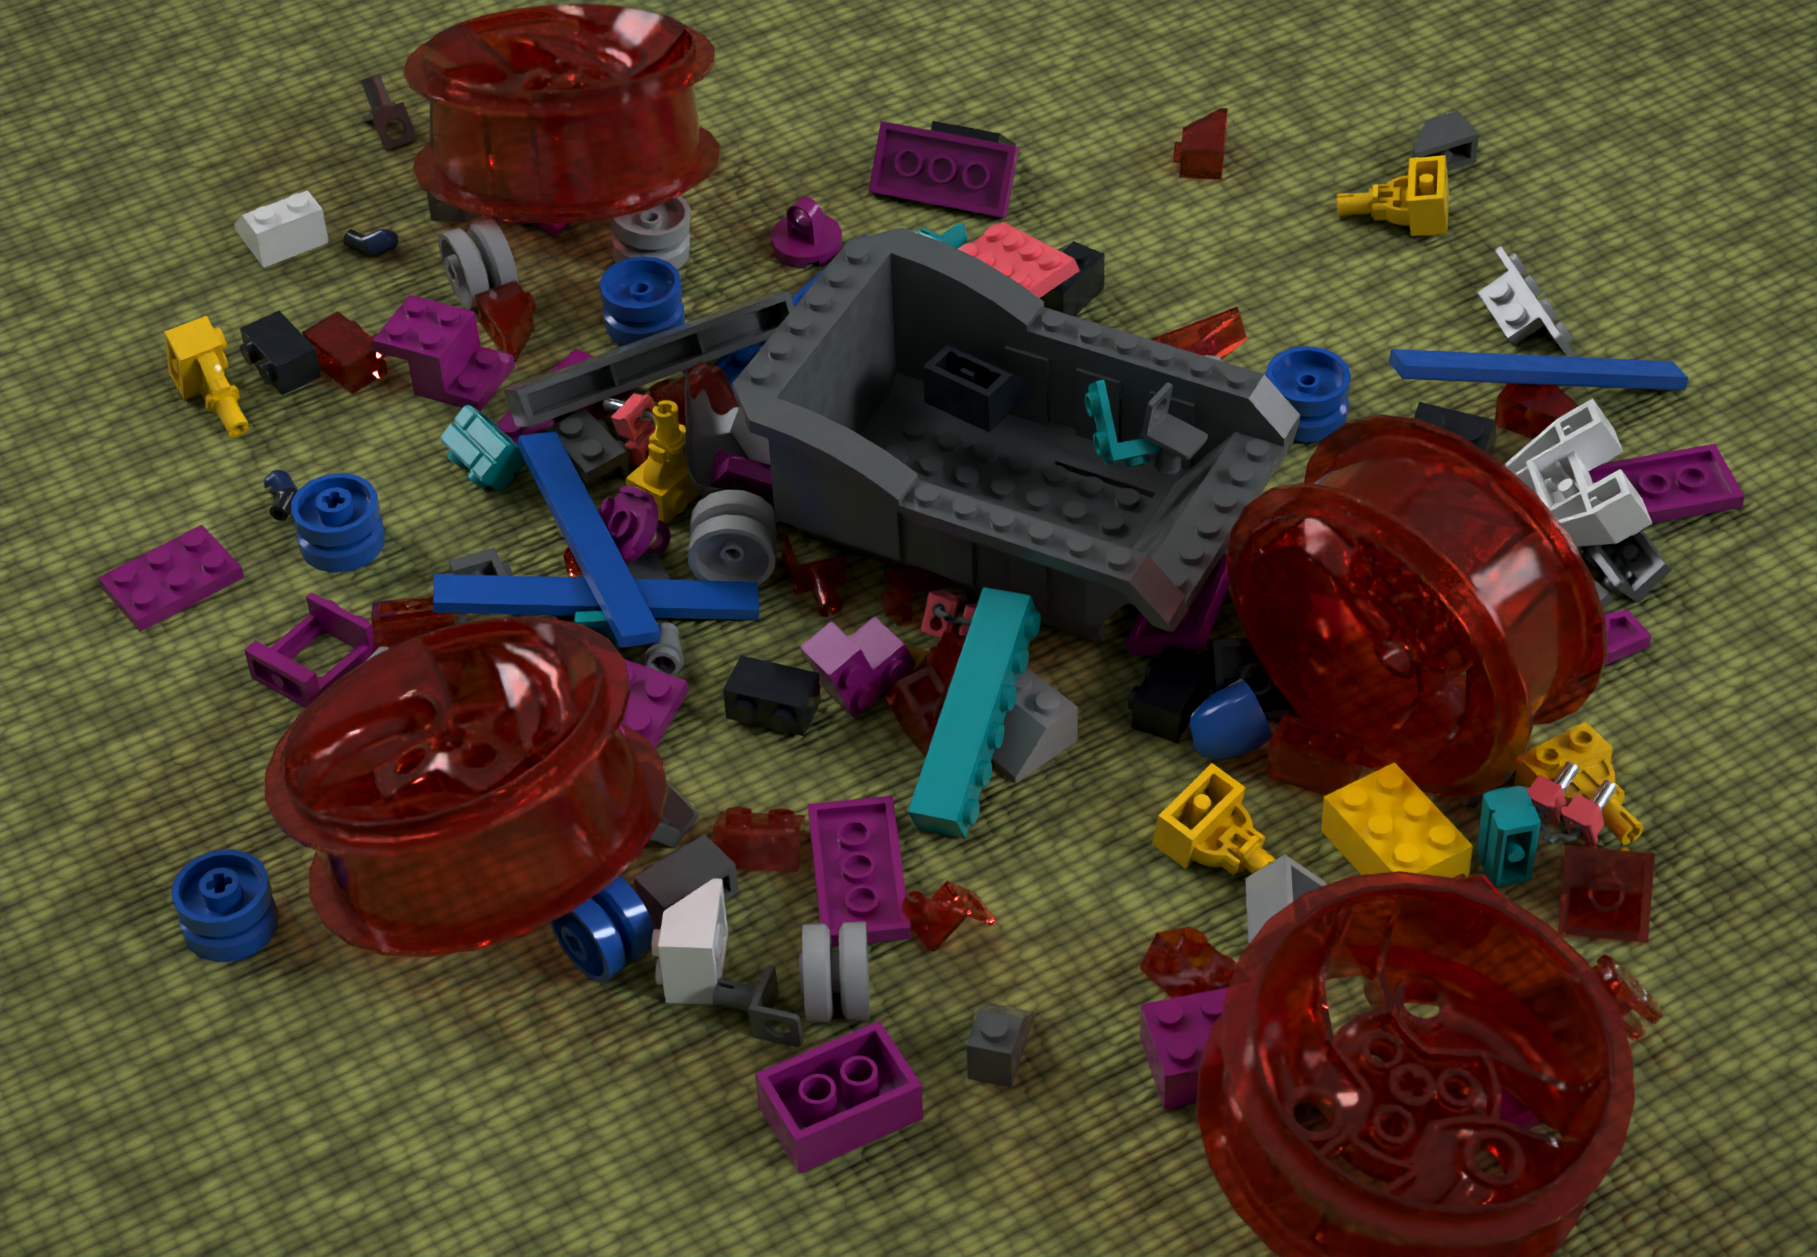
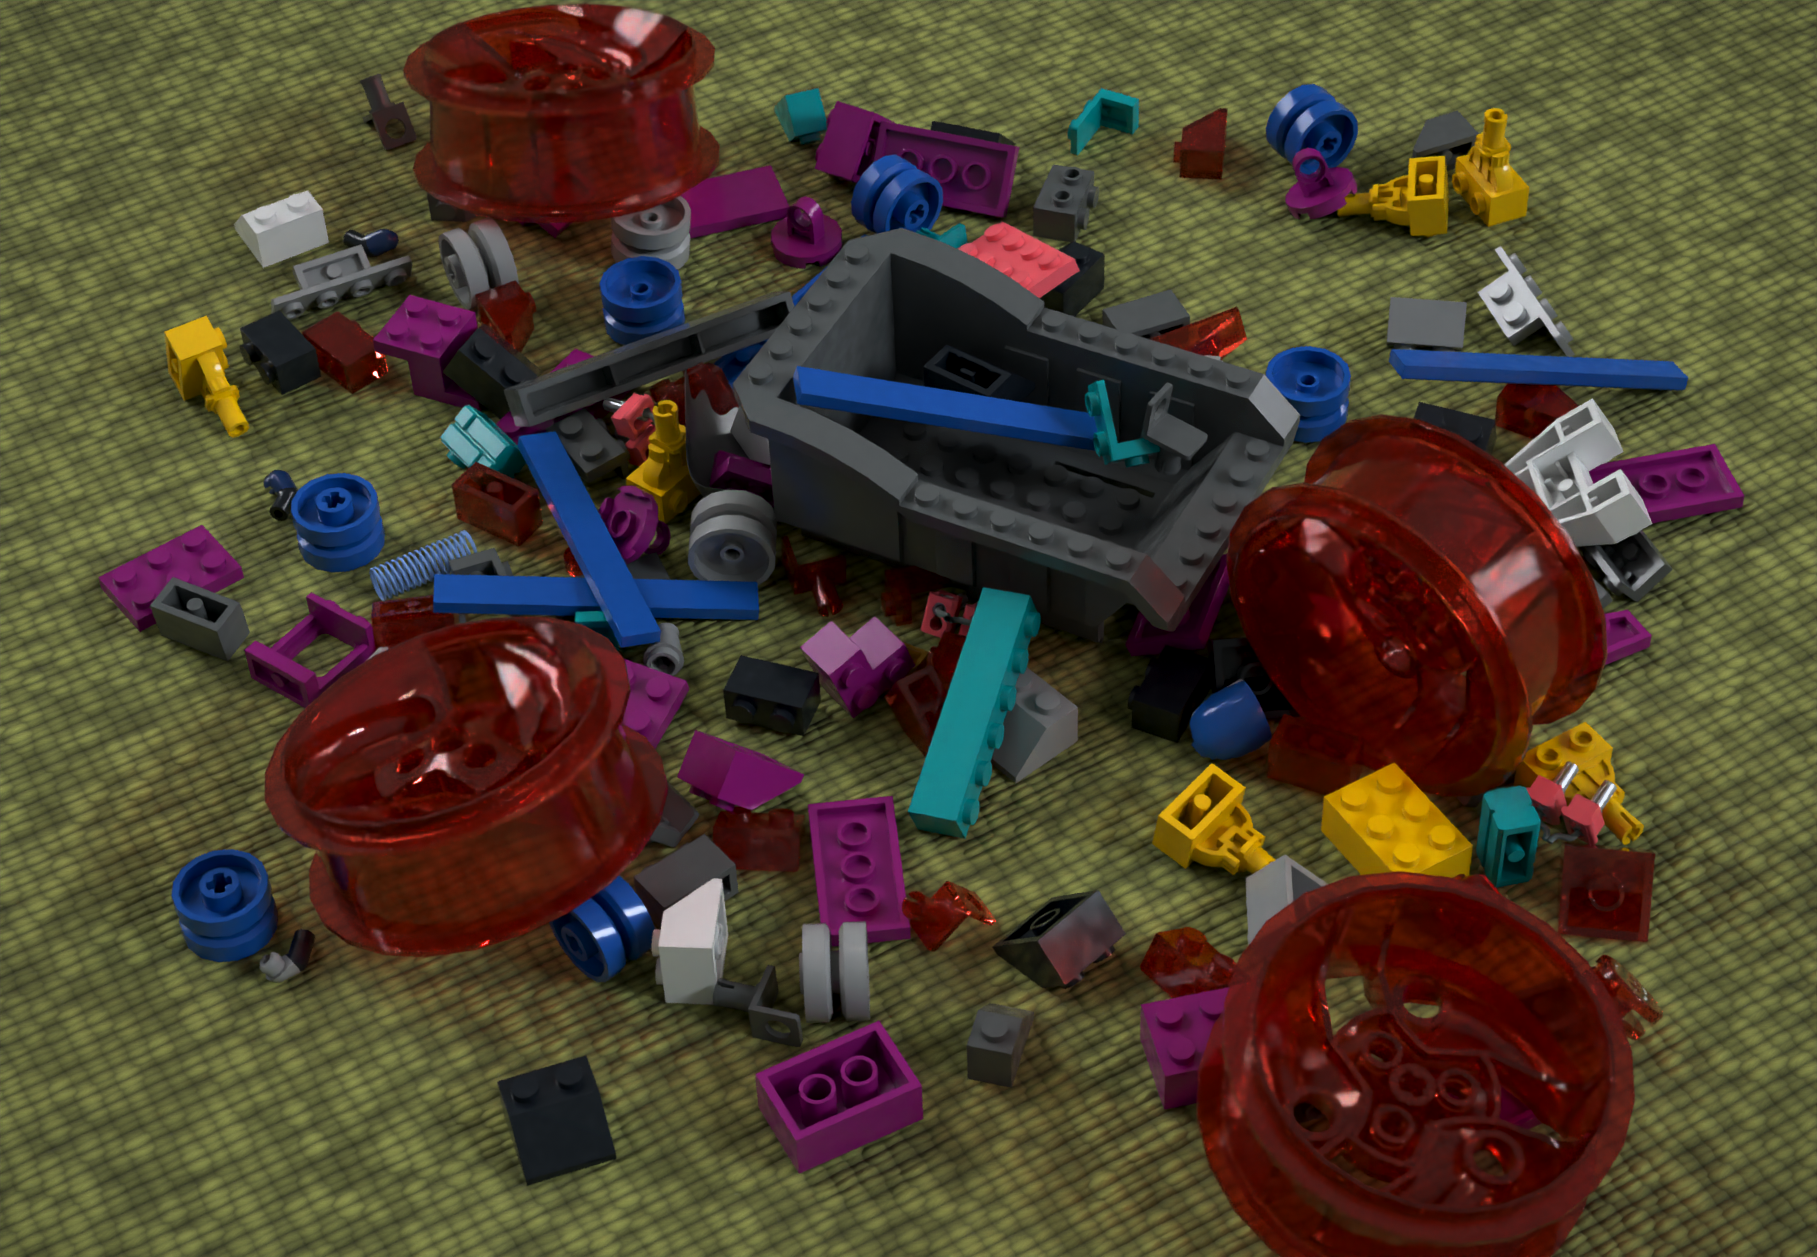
none -> dark grey brick [150,577,250,662]
none -> arm [259,929,315,983]
none -> light grey bracket [271,244,412,320]
none -> light blue piece [369,530,477,601]
none -> black slope [443,324,543,420]
none -> clear red brick [452,462,543,547]
none -> black slope [497,1055,617,1186]
none -> magenta tile [669,165,790,239]
none -> magenta slope [677,730,804,812]
none -> teal slope [774,88,827,145]
none -> blue tile [793,366,1097,451]
none -> magenta brick [814,101,897,184]
none -> blue wheel [851,154,943,234]
none -> black slope [992,890,1126,989]
none -> dark grey brick [1033,164,1099,242]
none -> teal bracket [1067,88,1139,155]
none -> dark grey brick [1102,289,1190,348]
none -> blue wheel [1266,84,1358,174]
none -> magenta tile [1285,148,1357,219]
none -> light grey slope [1386,297,1467,352]
none -> yellow brick [1452,108,1530,227]

